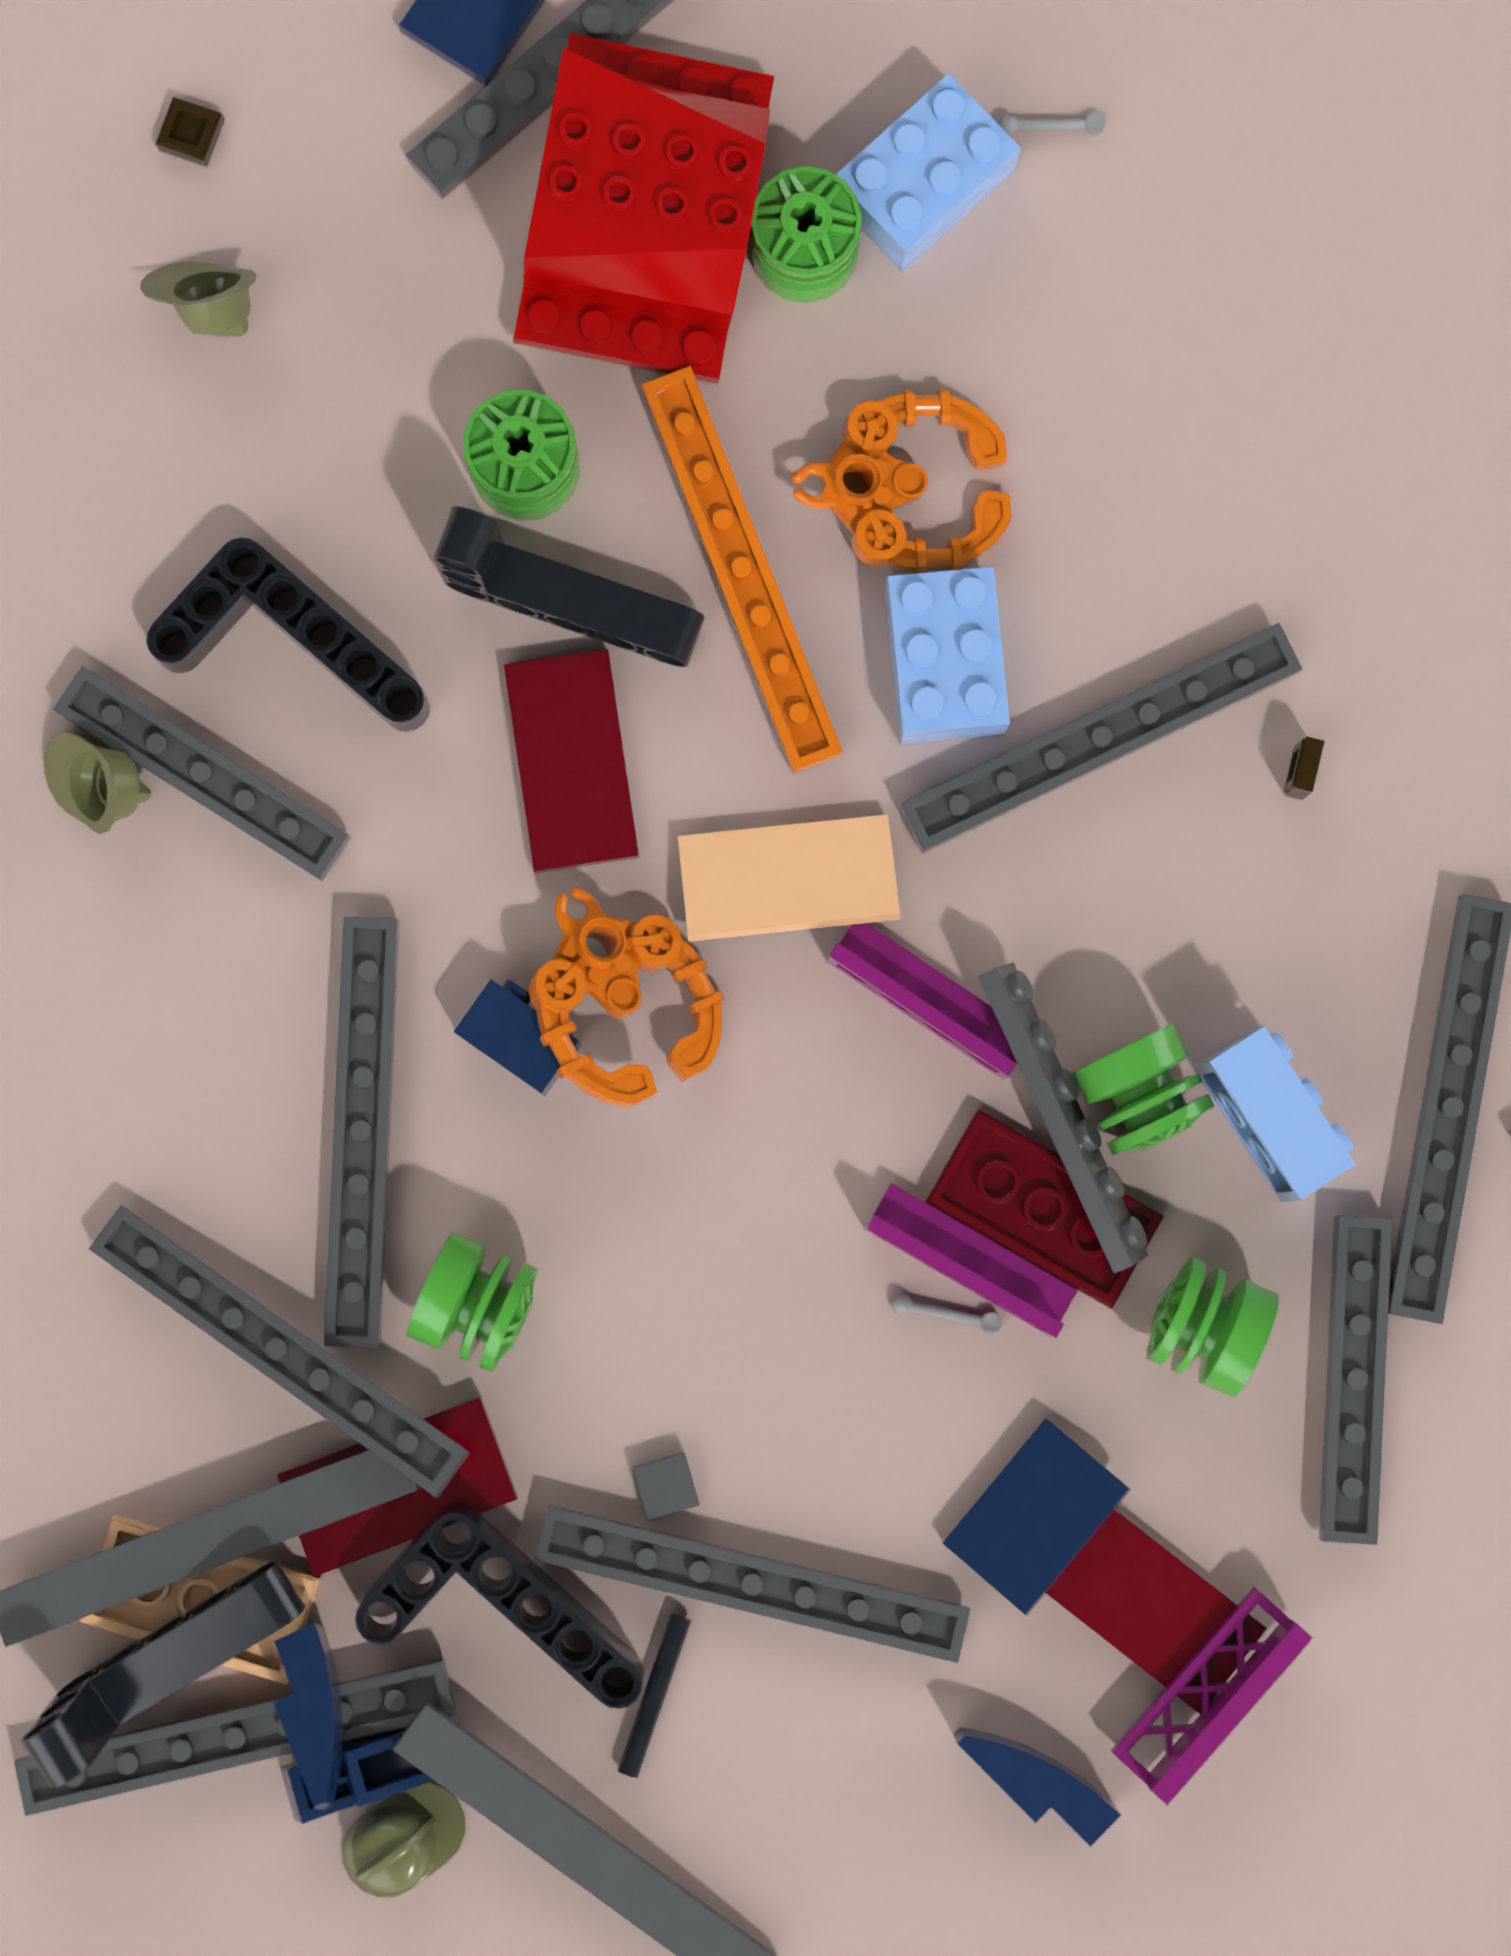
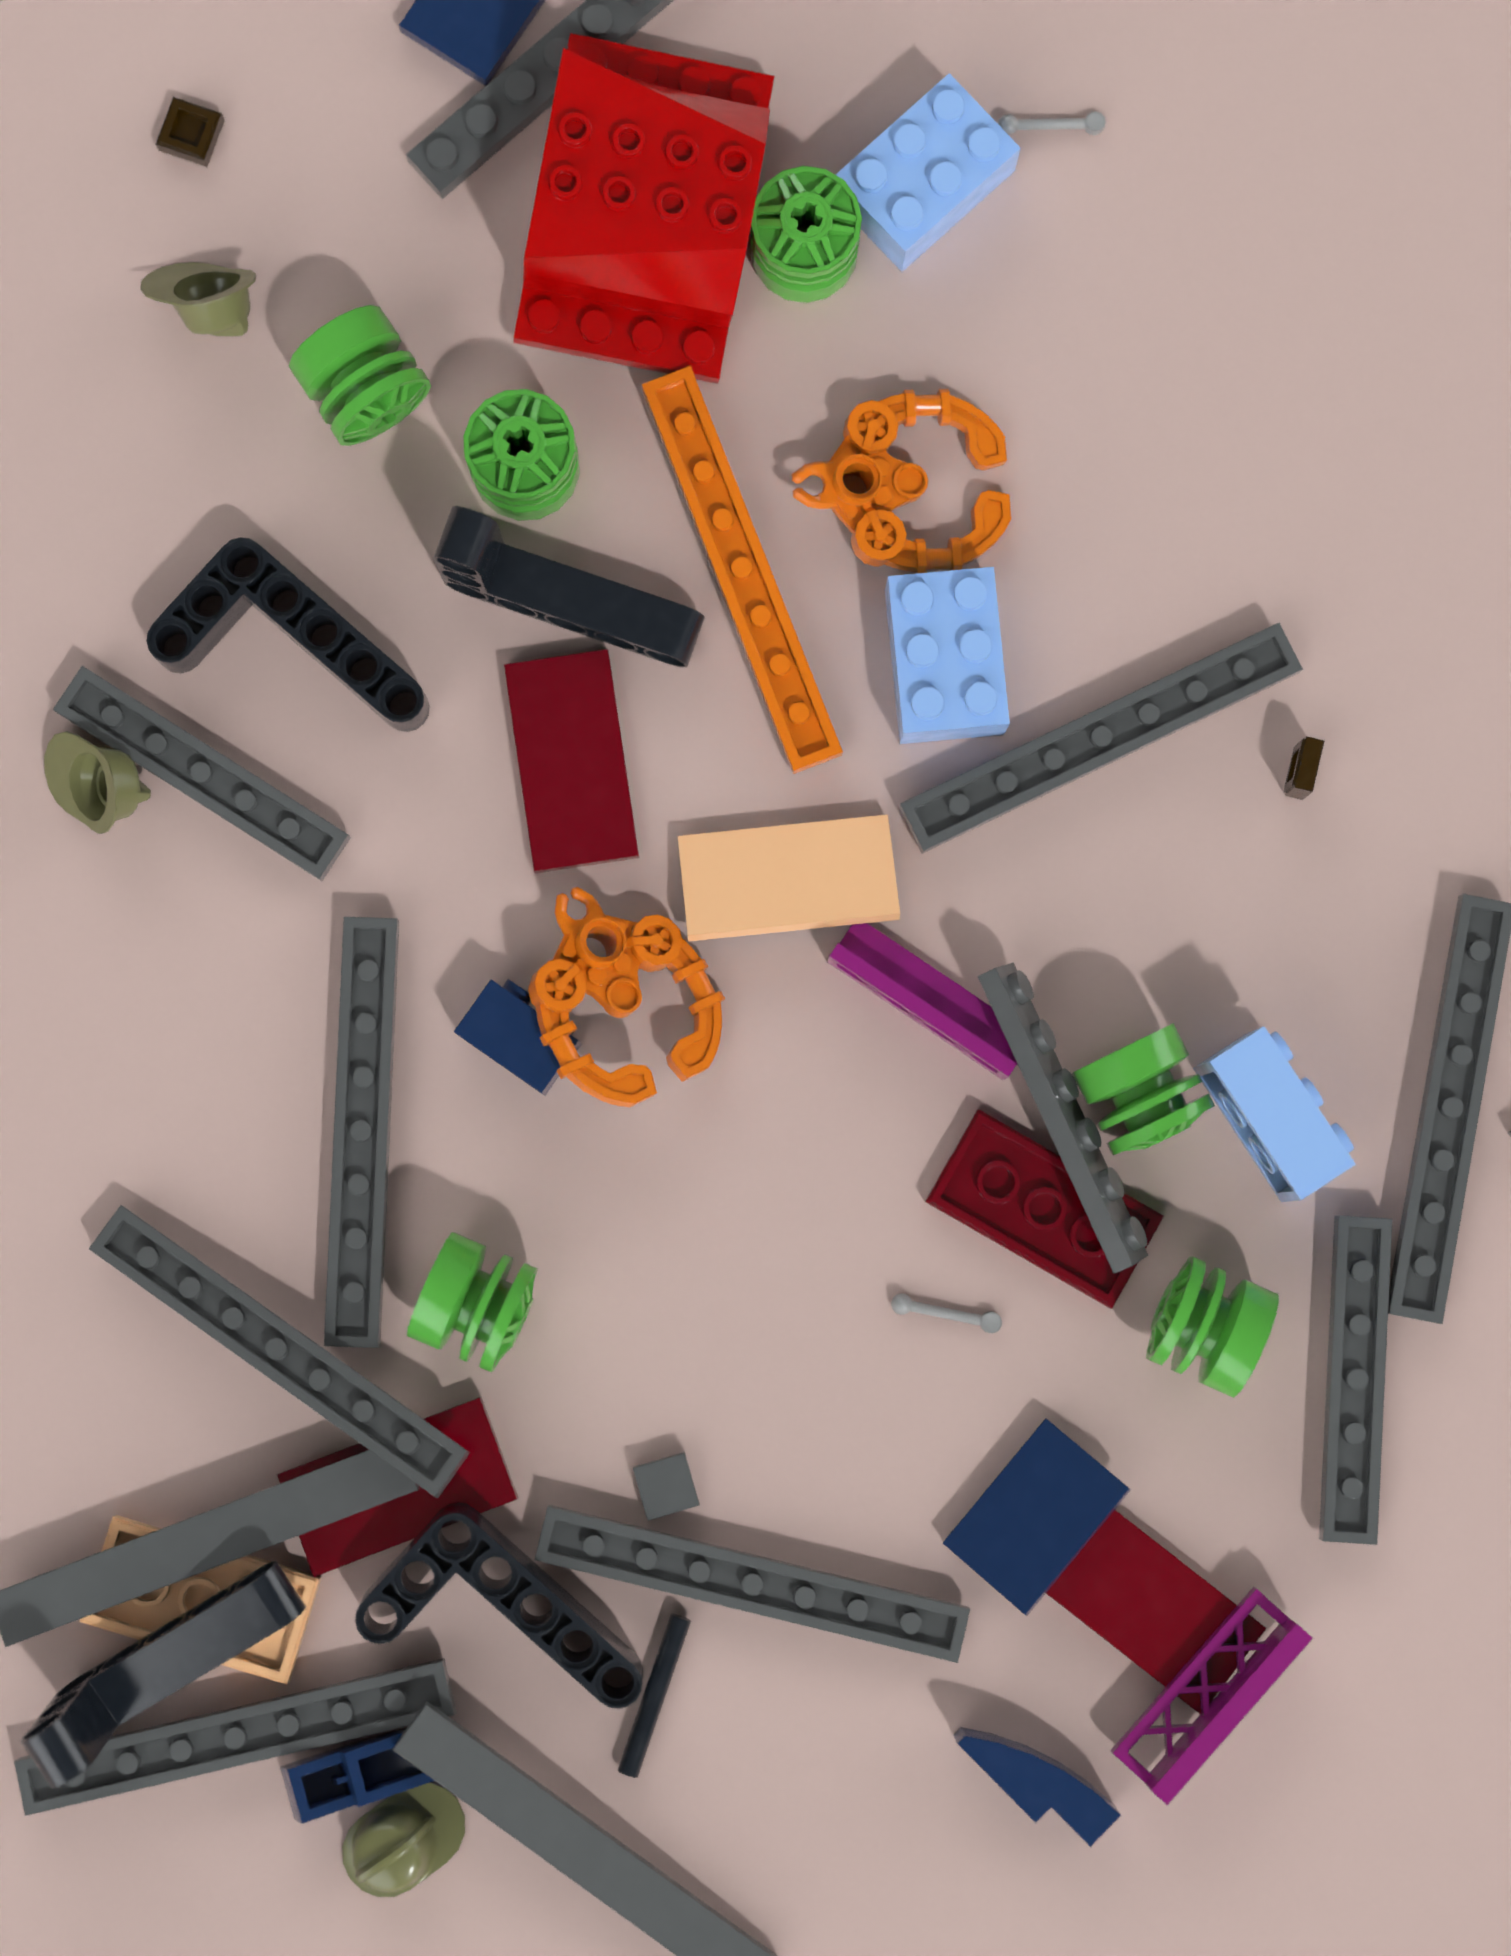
dark blue slope [273,1623,343,1810] -> none
magenta fence [864,1183,1078,1338] -> none
none -> bright green wheel [288,305,431,446]

